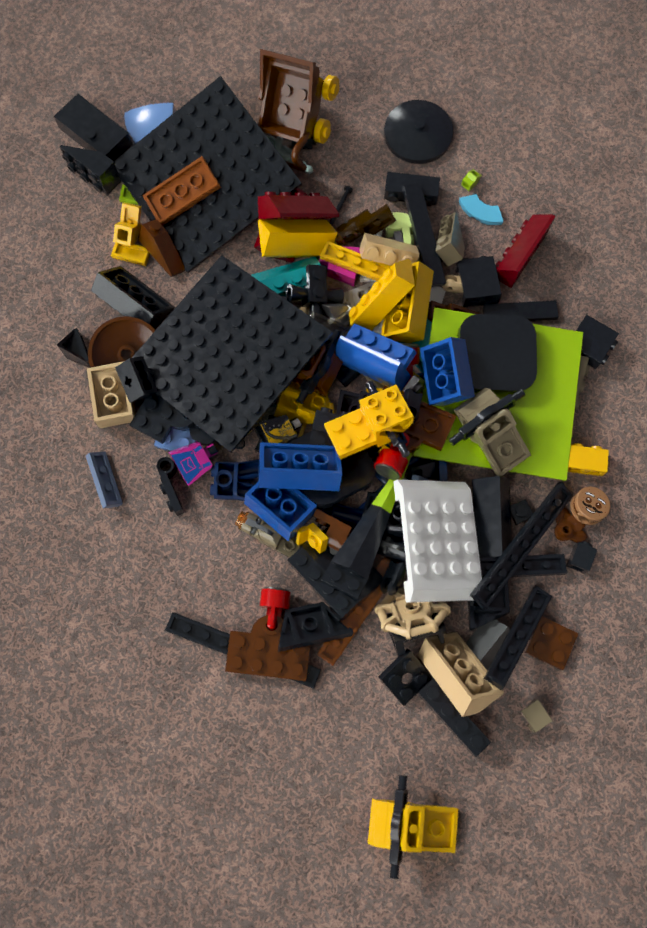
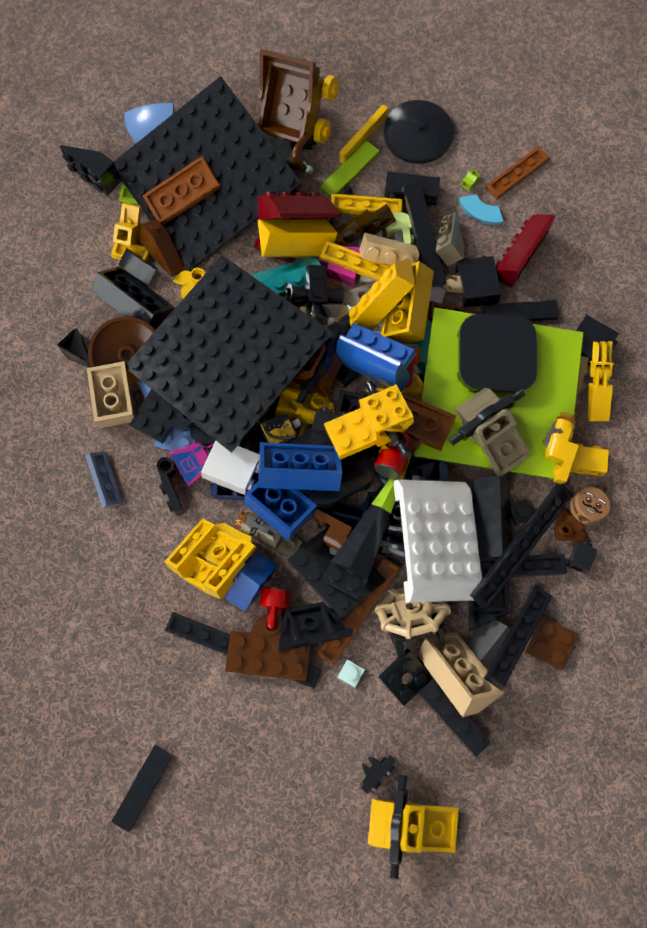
black brick [54,93,133,161] -> none
black brick [115,356,158,403] -> none
yellow bracket [296,523,328,553] -> none
black piece [380,559,407,596] -> none
flat silver plate [402,375,425,394] -> none
black piece [403,389,423,424] -> none
blue brick [420,337,475,406] -> none
dark tan panel [521,699,552,733] -> none
none -> black tile [111,745,173,833]
none -> slope [118,248,158,285]
none -> yellow slope [165,518,257,599]
none -> yellow plate [173,268,206,299]
none -> white brick [201,441,259,495]
none -> blue brick [226,552,278,612]
none -> lime tile [320,140,379,198]
none -> yellow tile [331,194,403,214]
none -> light aqua plate [337,659,365,688]
none -> yellow tile [339,104,388,164]
none -> black piece [359,753,396,794]
none -> dark orange tile [485,146,550,200]
none -> yellow plate [543,413,579,484]
none -> yellow arm [588,341,614,422]

